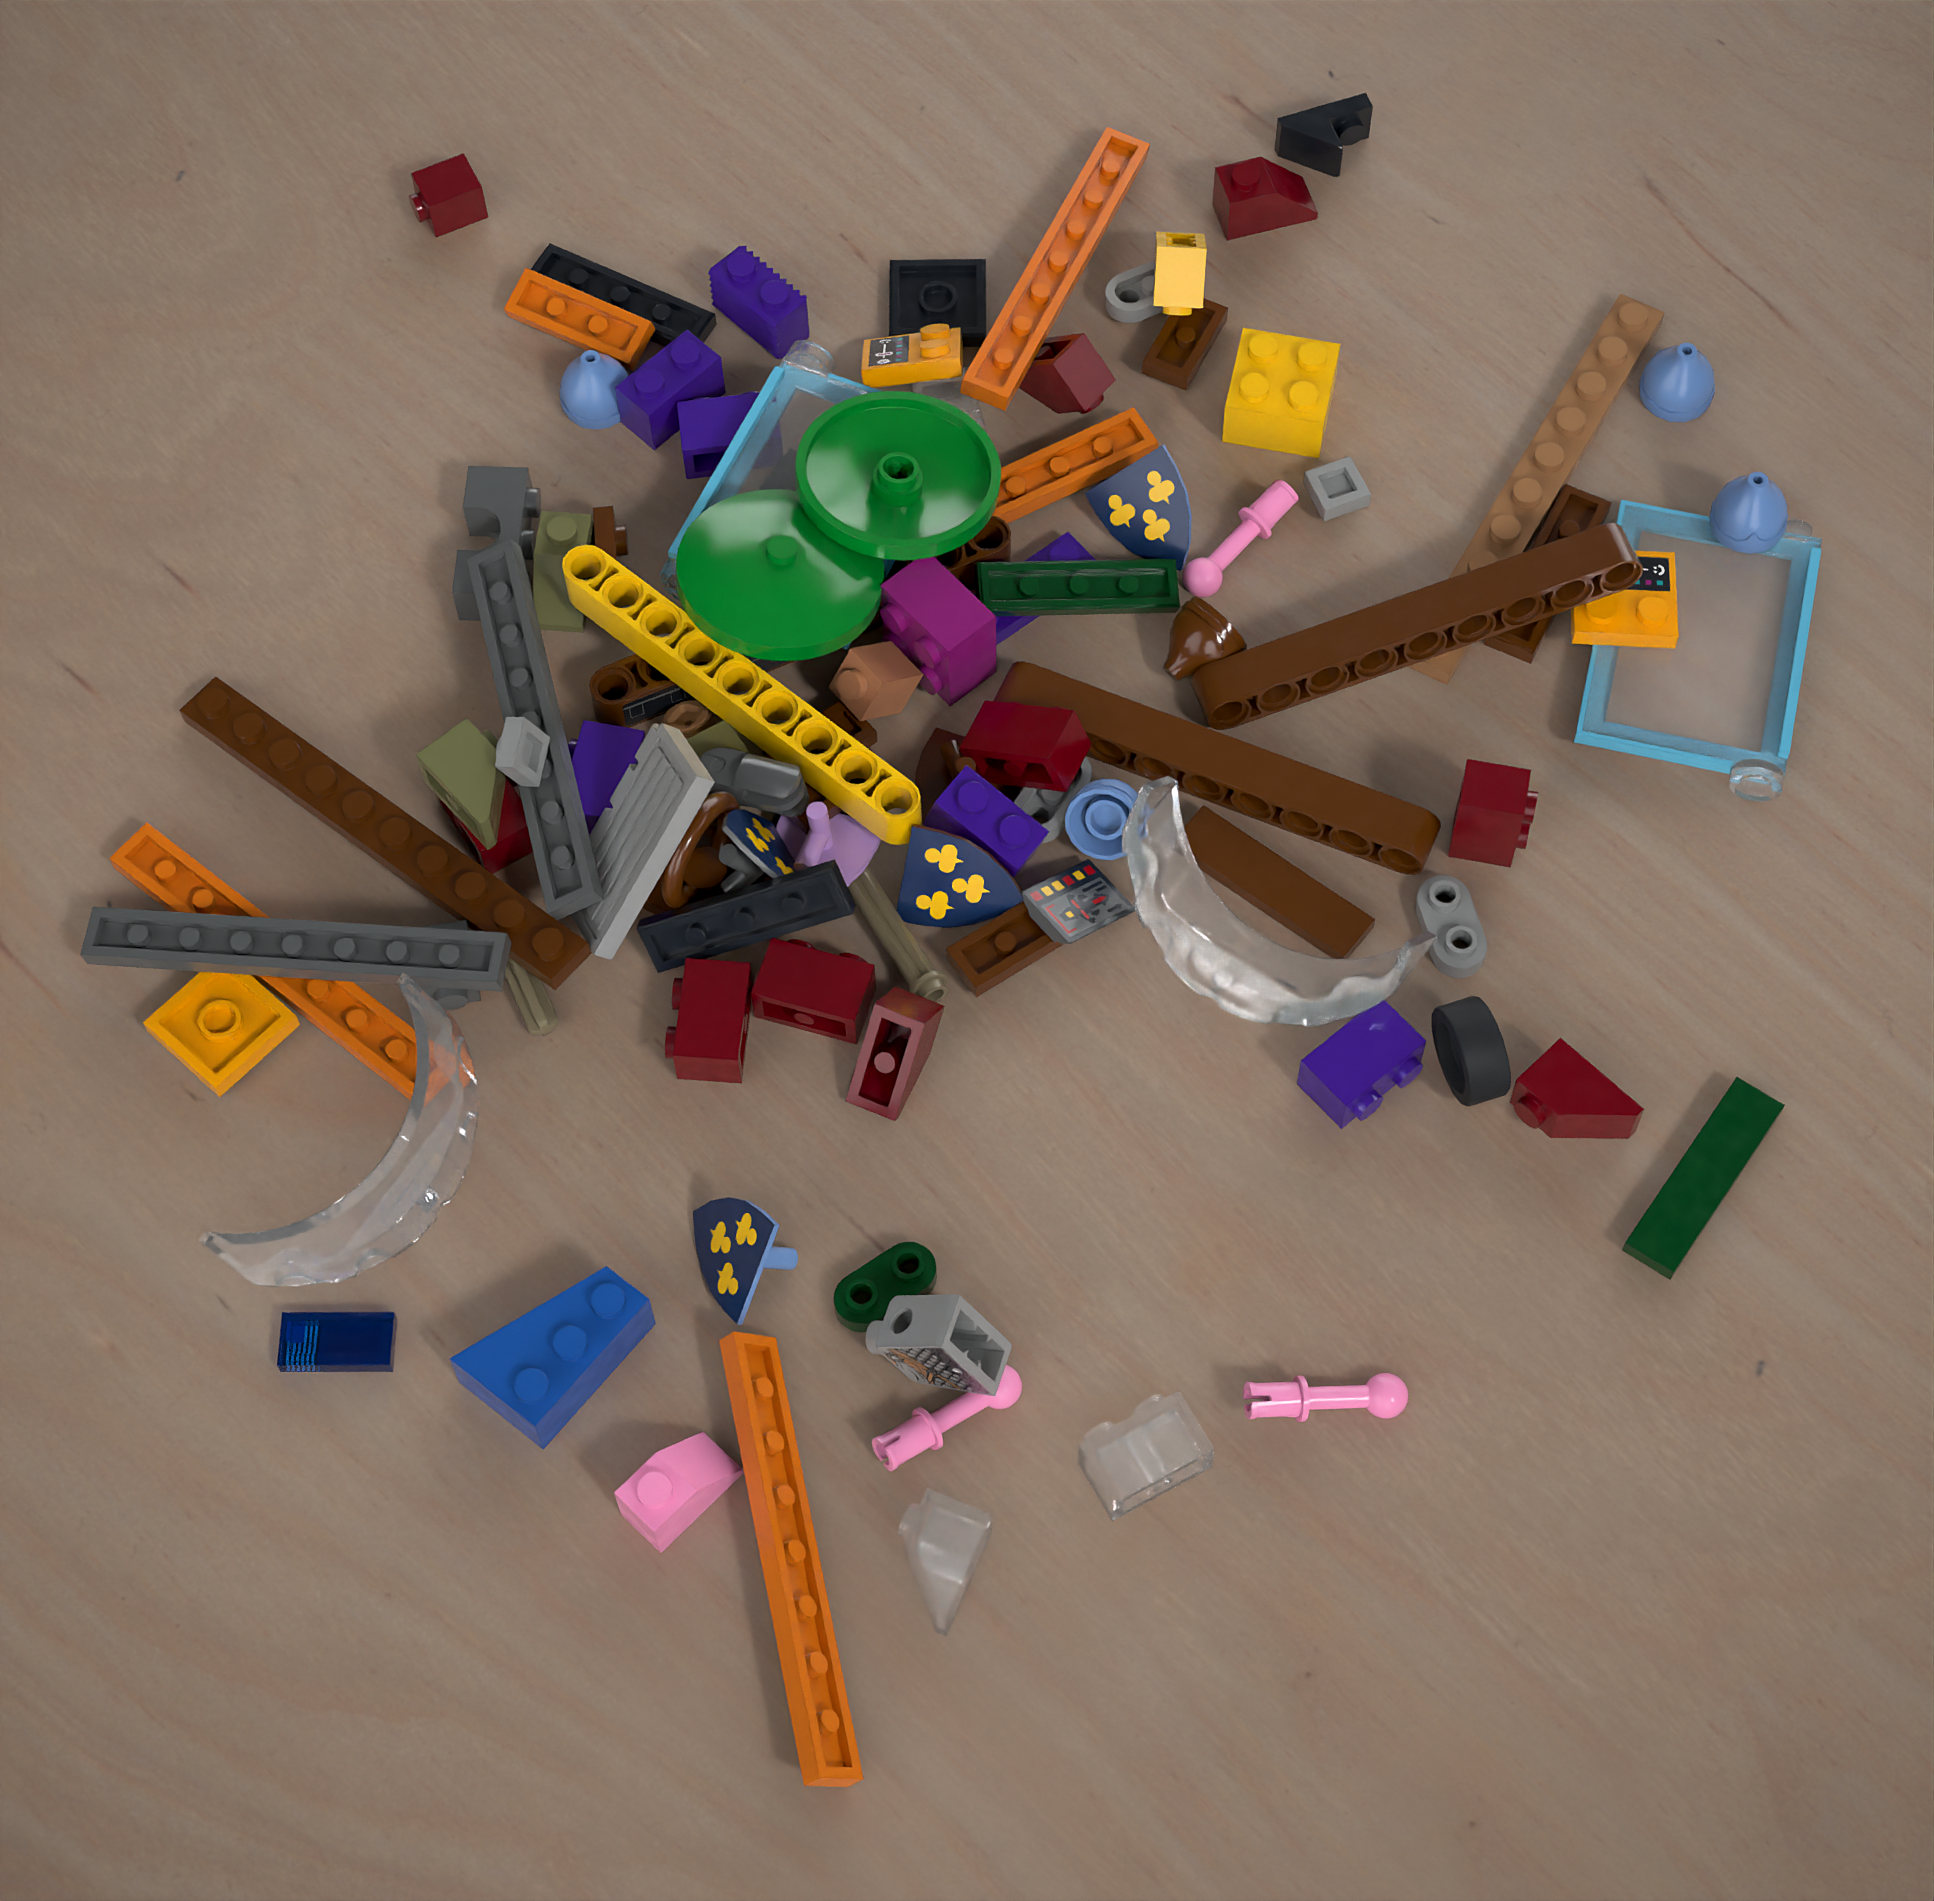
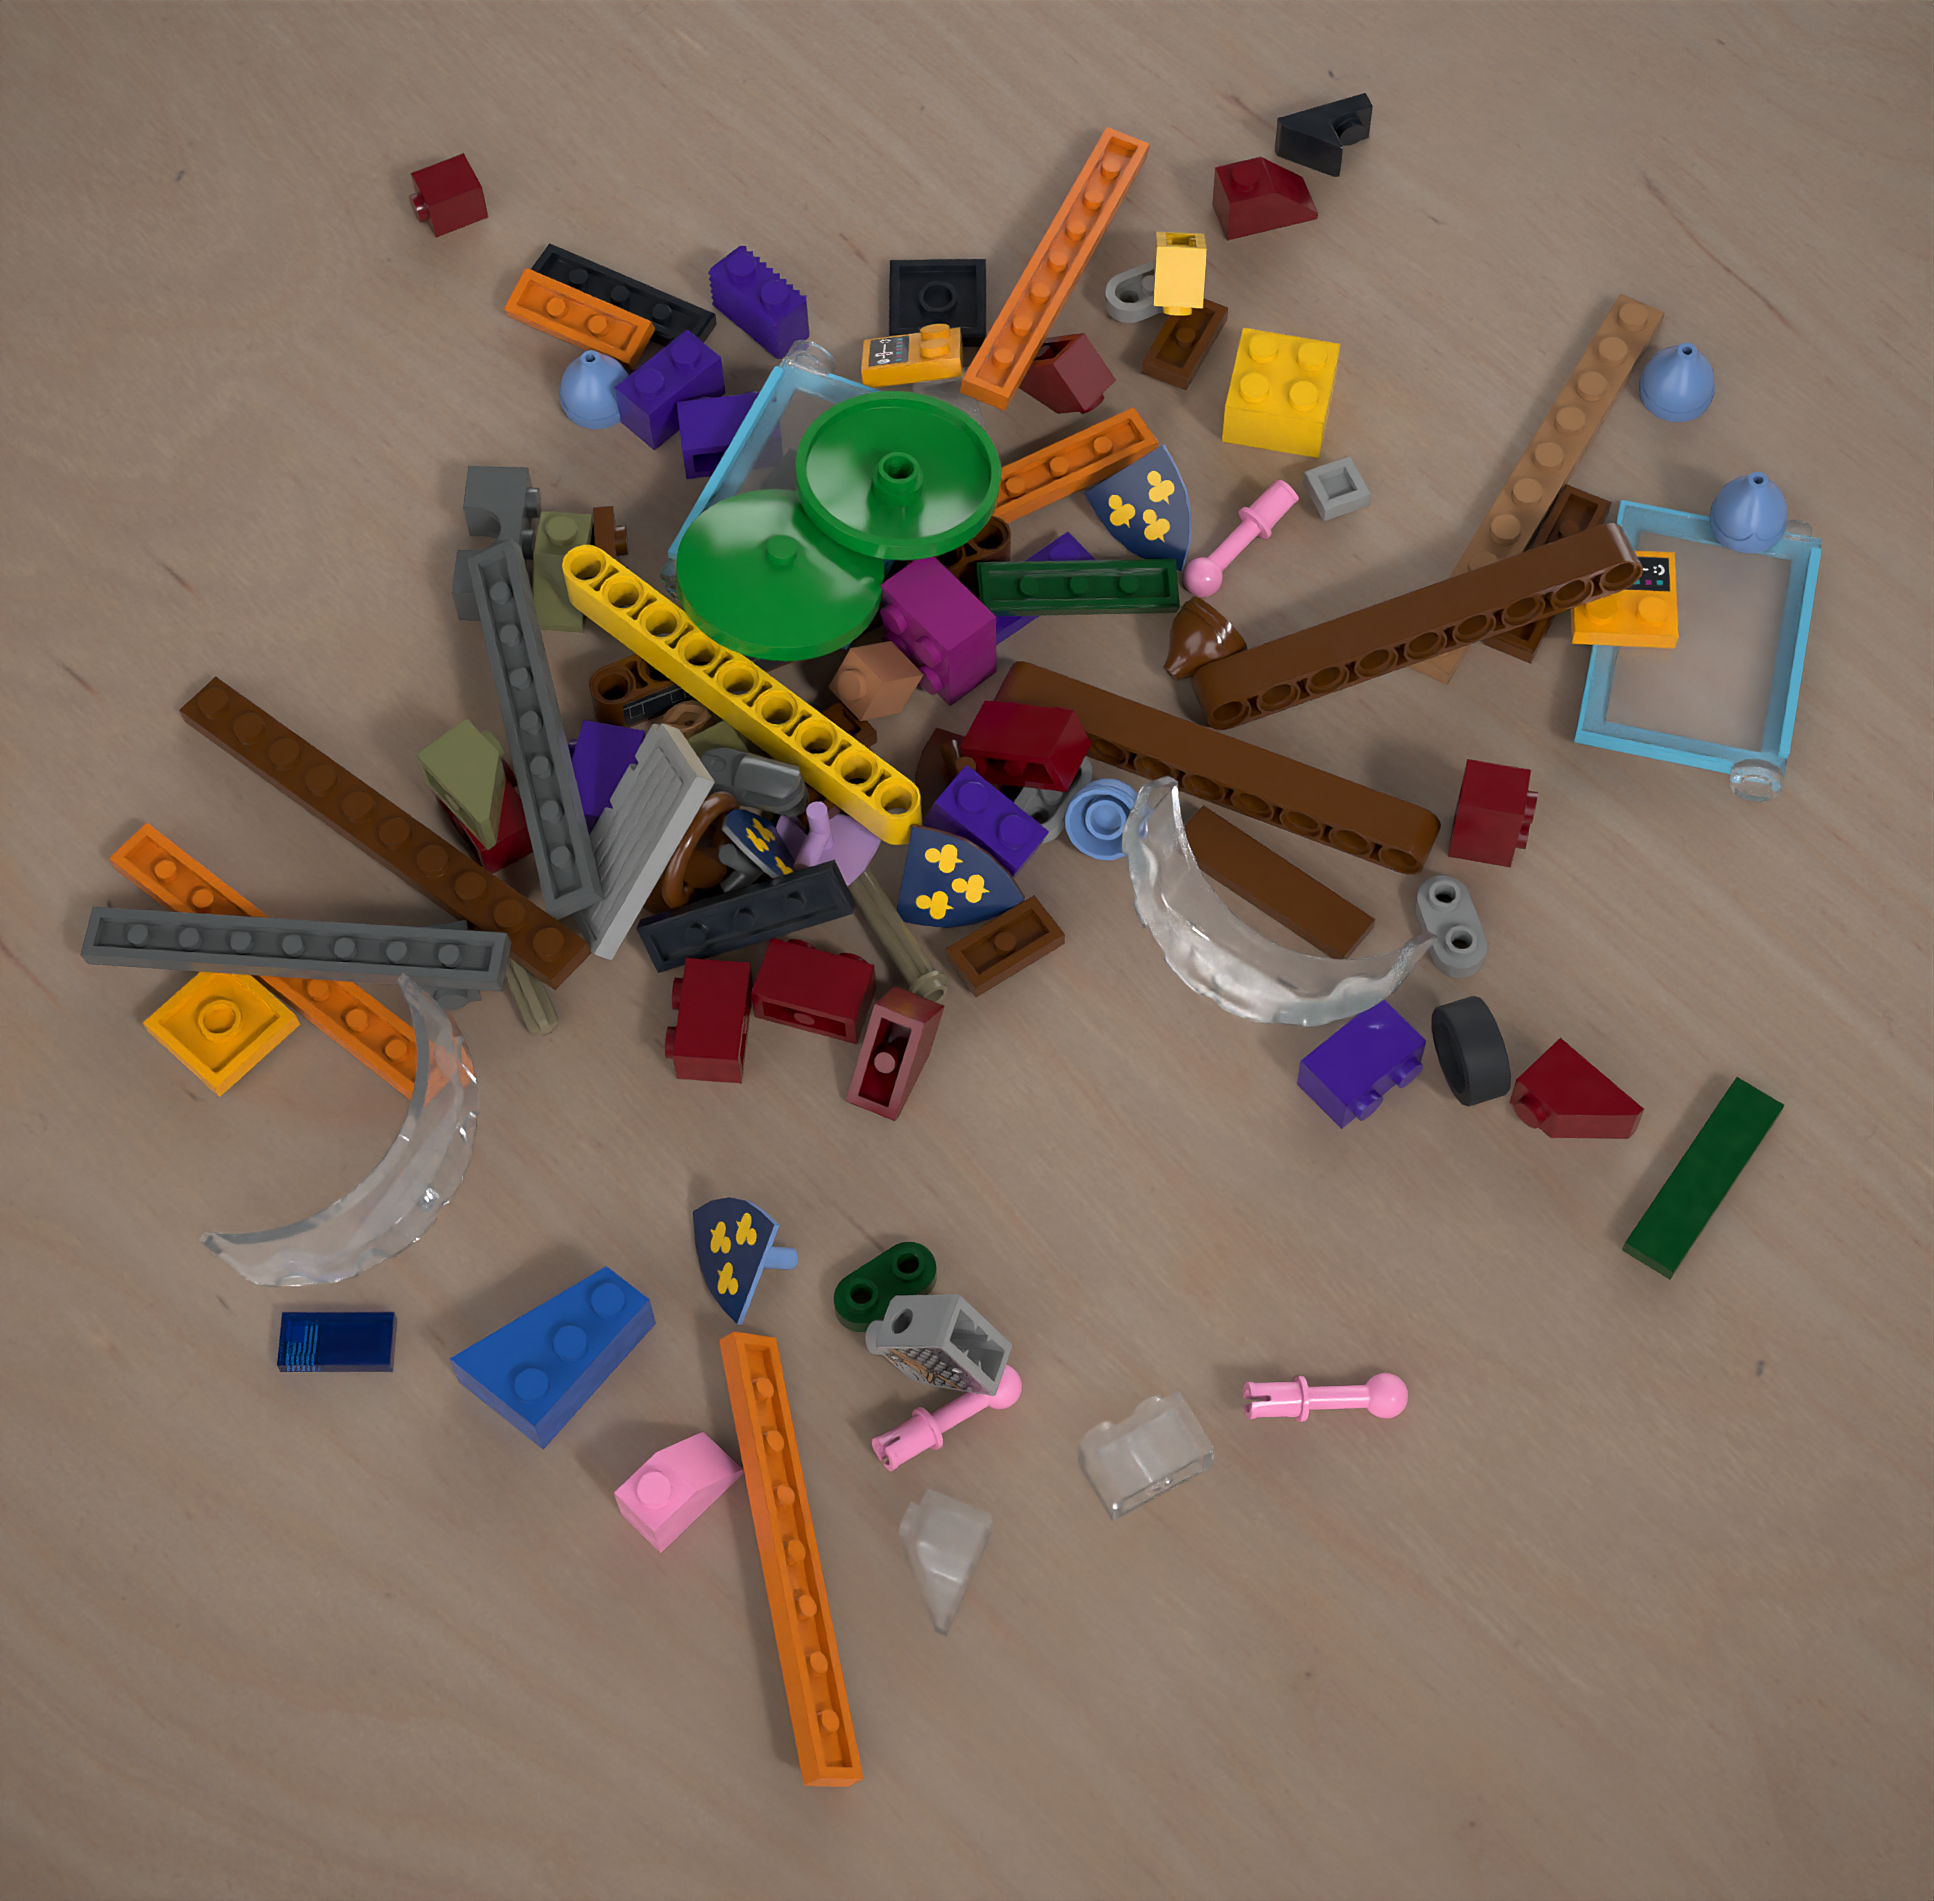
light grey plate [495,717,550,787] -> none
piece [1022,859,1137,944] -> none

